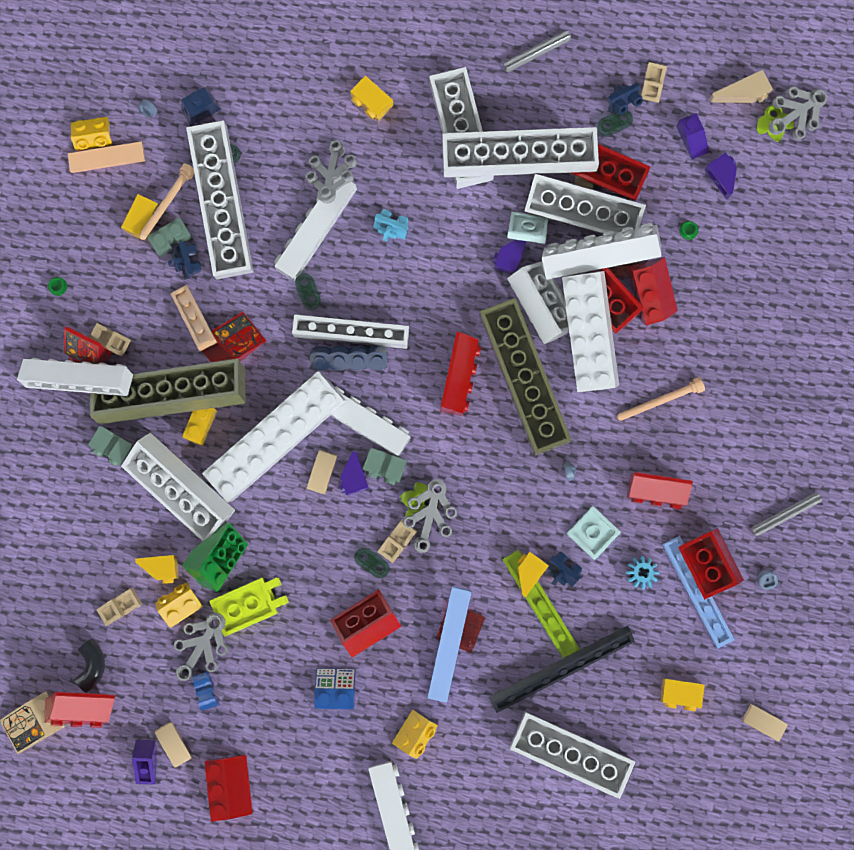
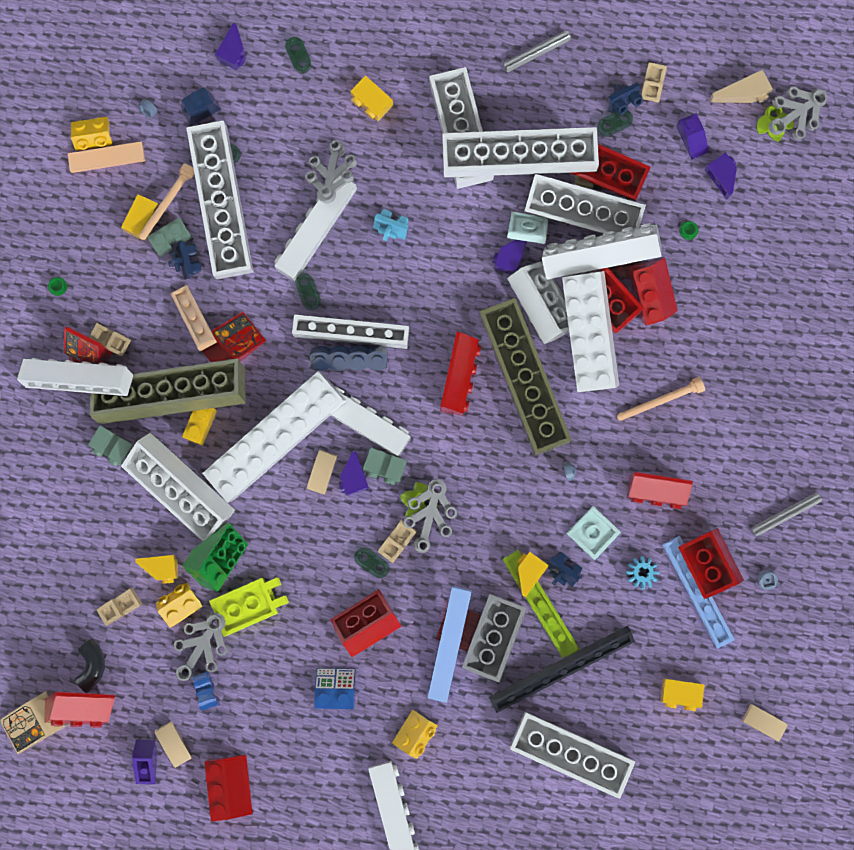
none -> dark purple slope [215,23,246,71]
none -> clear green plate [285,37,311,74]
none -> light grey slope [462,594,527,682]

